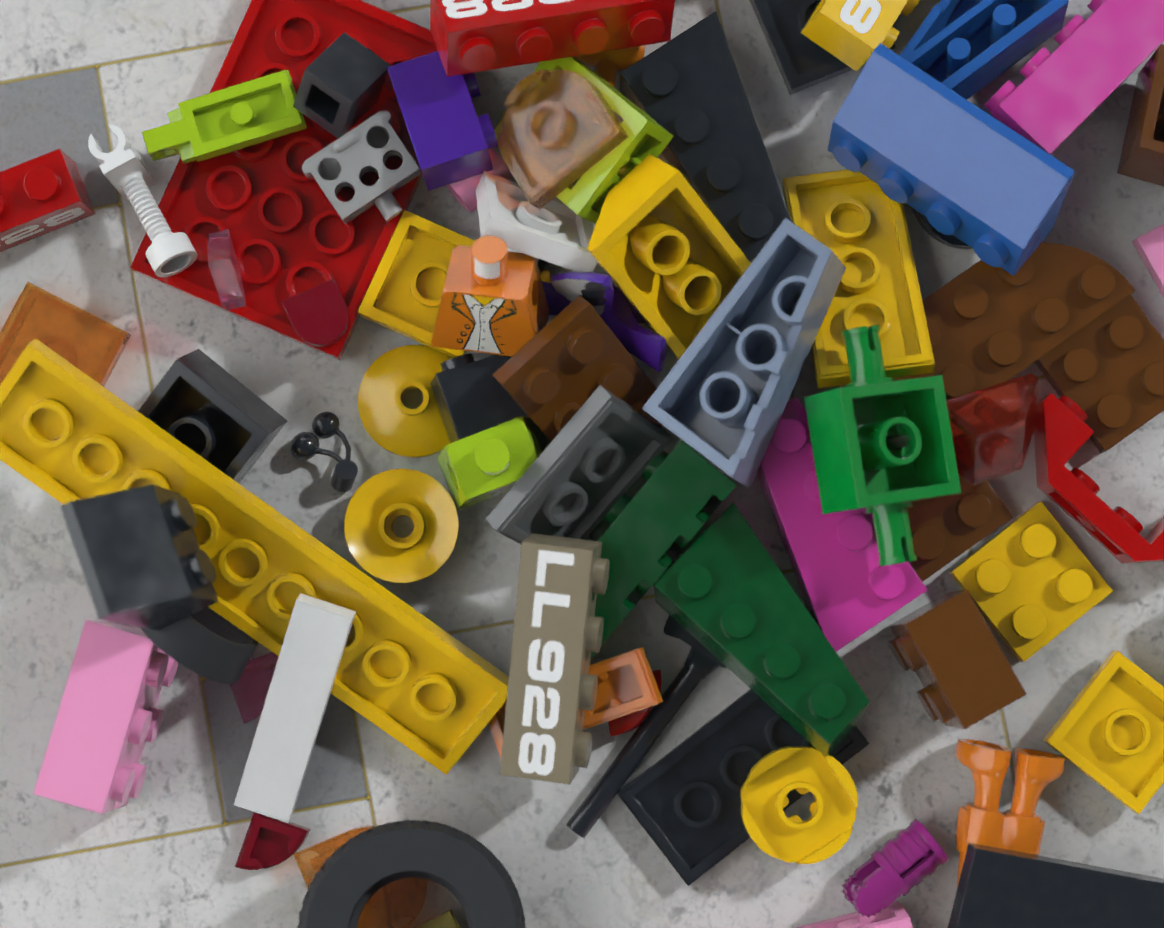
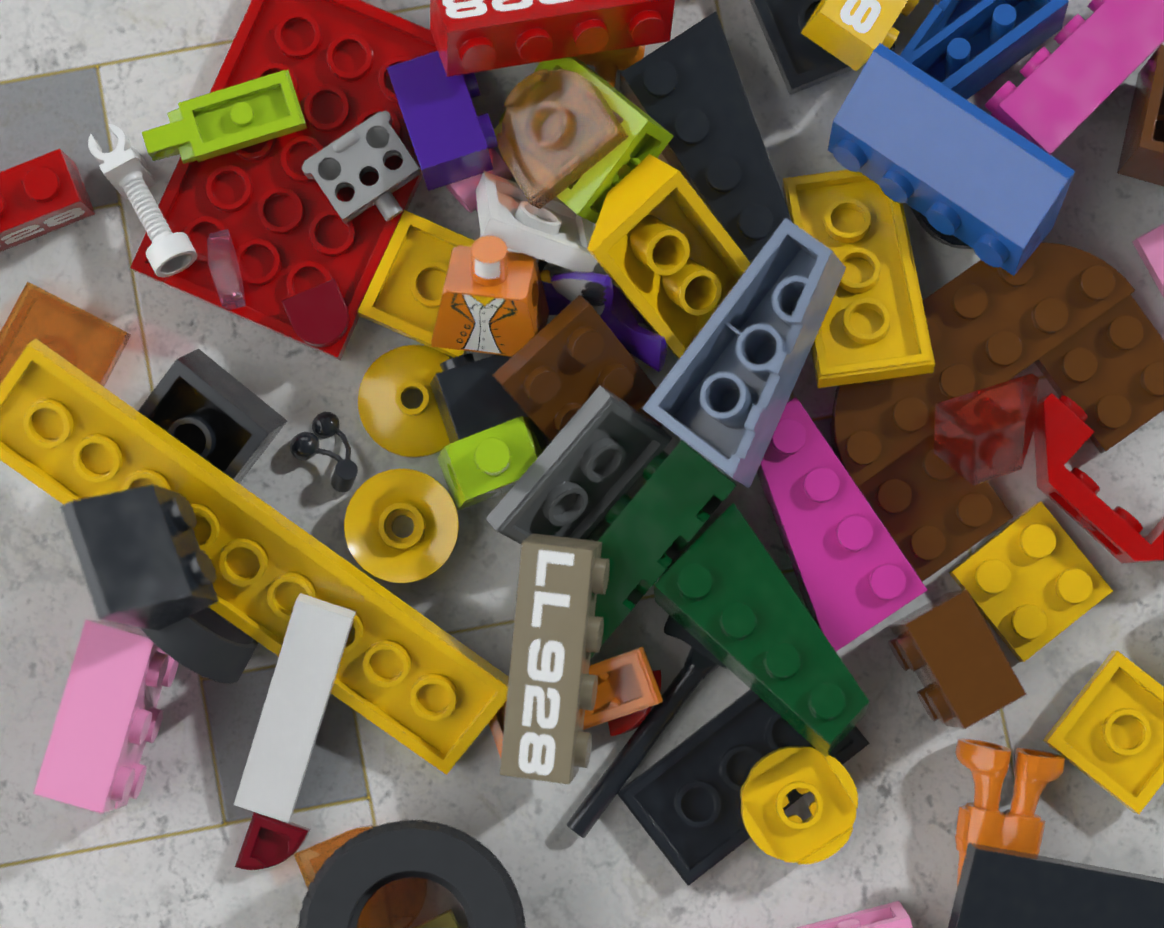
clear pink tile [230,652,278,724] -> none
black brick [293,32,391,139] -> none
green brick [804,325,961,566] -> none
magenta hinge [842,819,949,918] -> none

